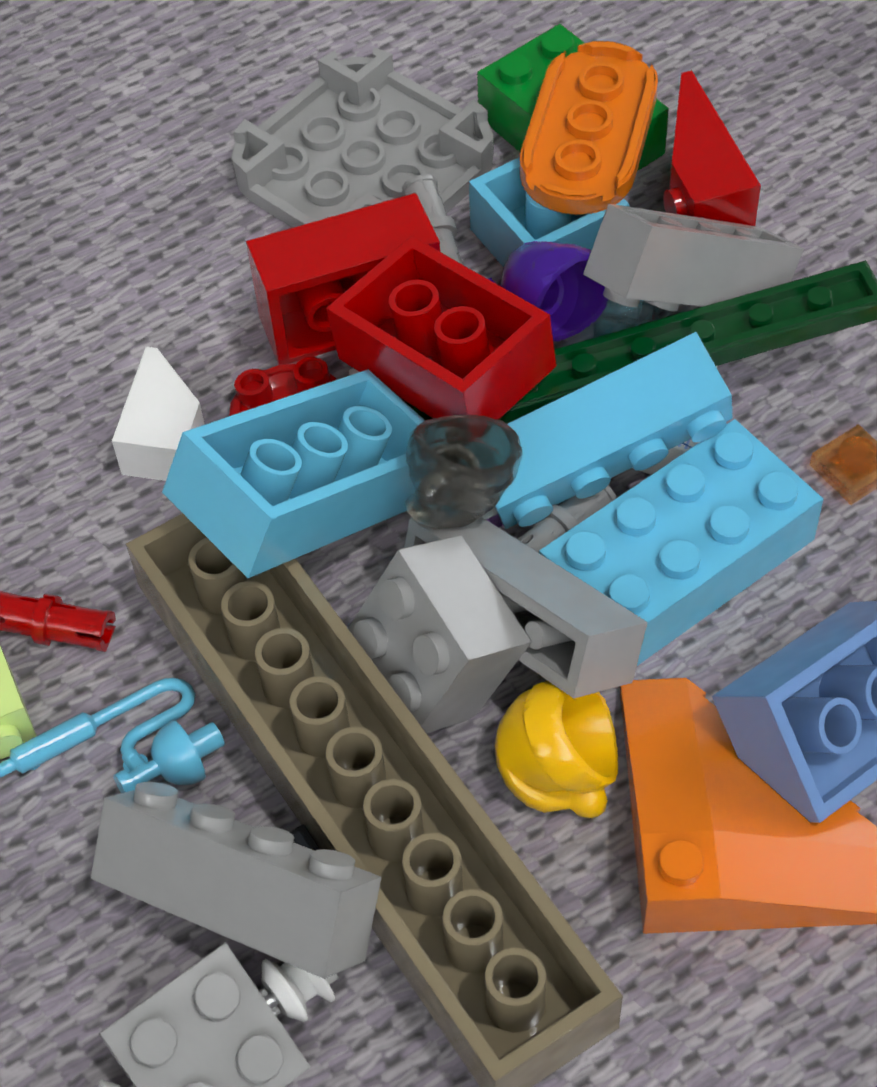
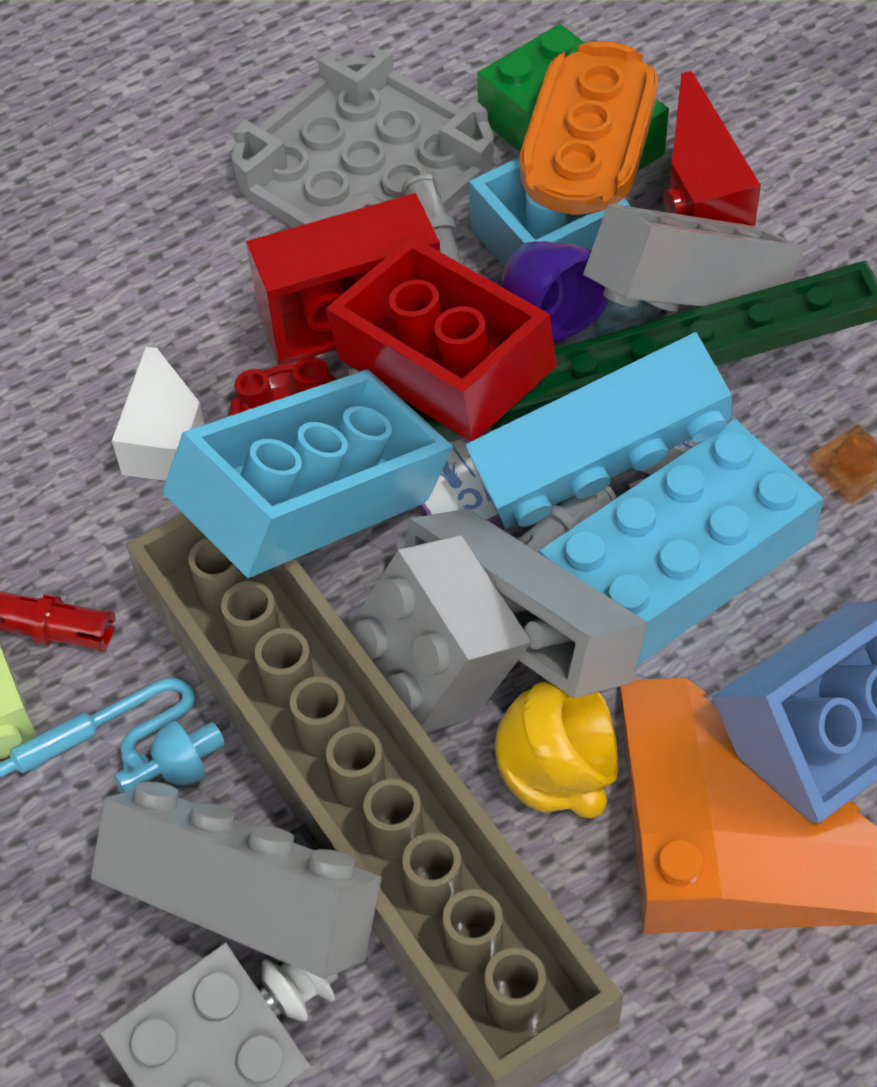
clear smoke piece [405,415,523,529] -> none

